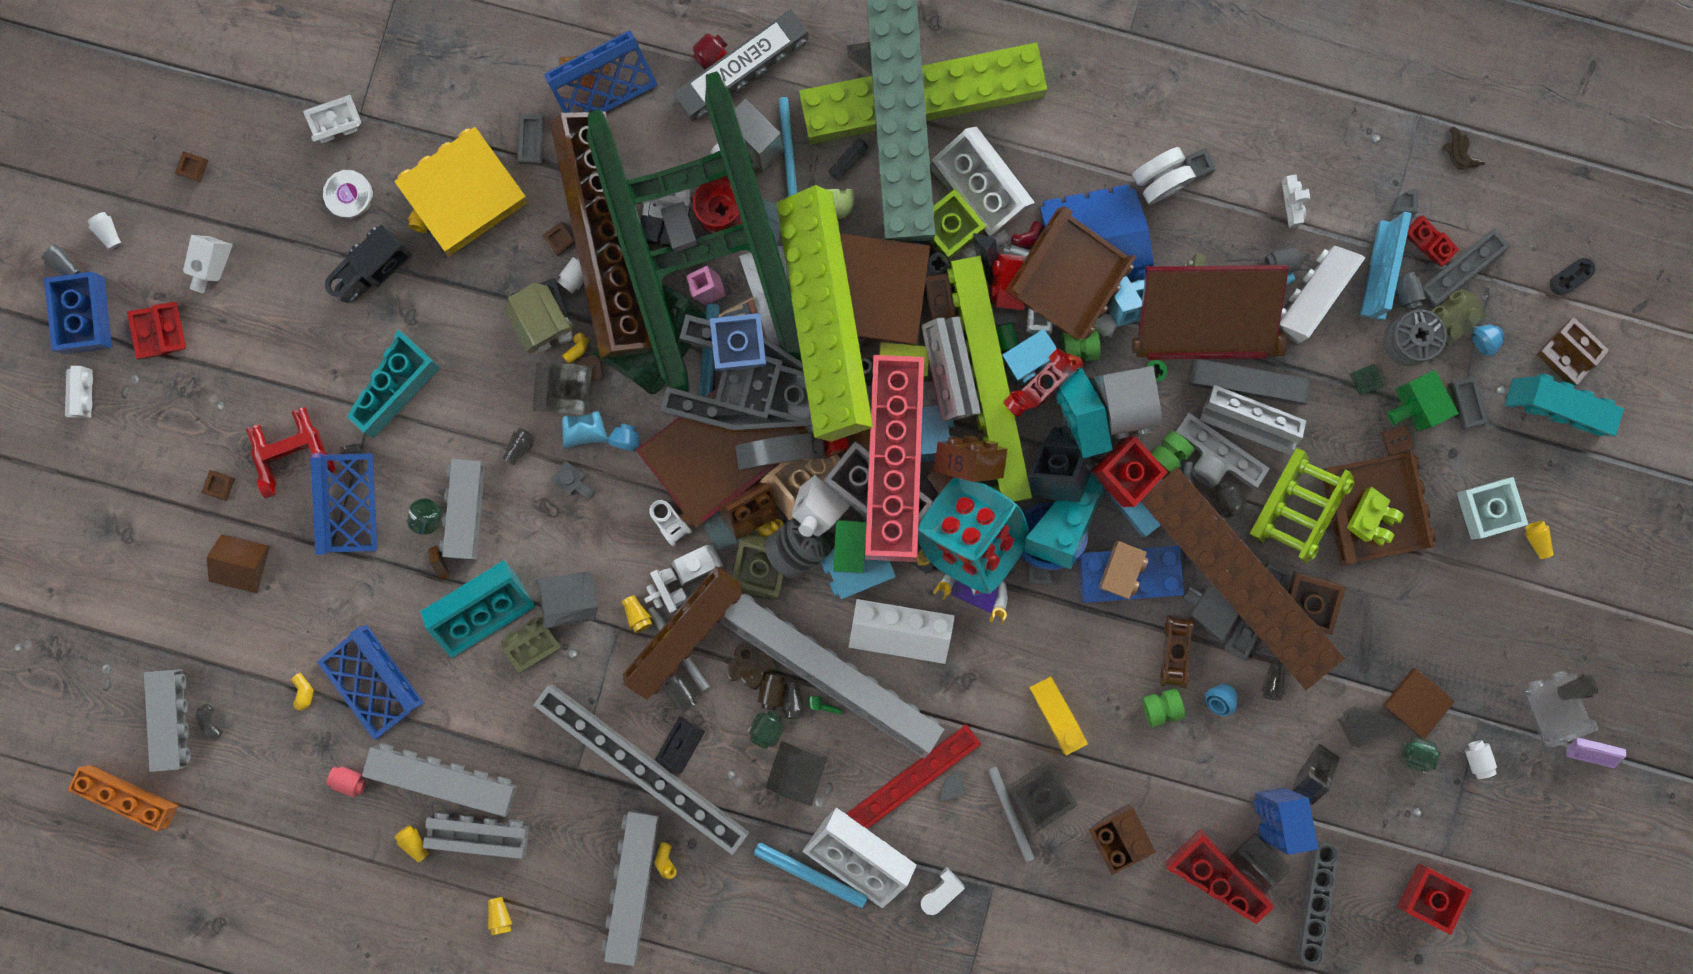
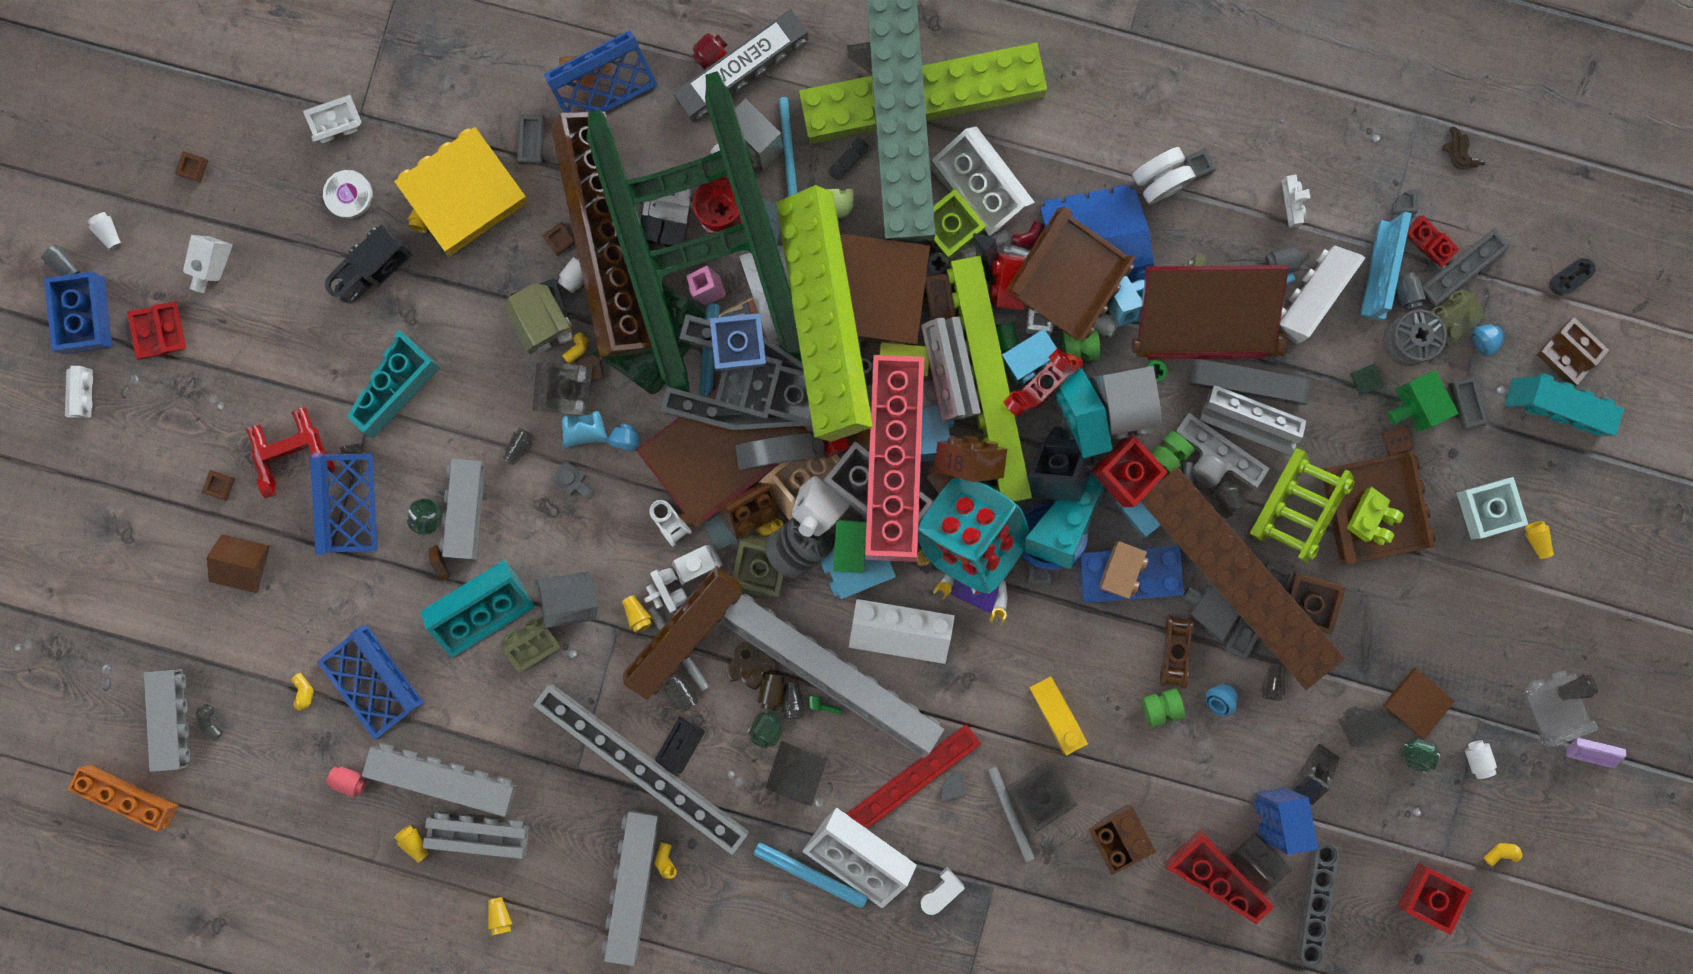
dark grey tile [661,201,698,253] -> none
none -> yellow arm [1483,843,1522,867]

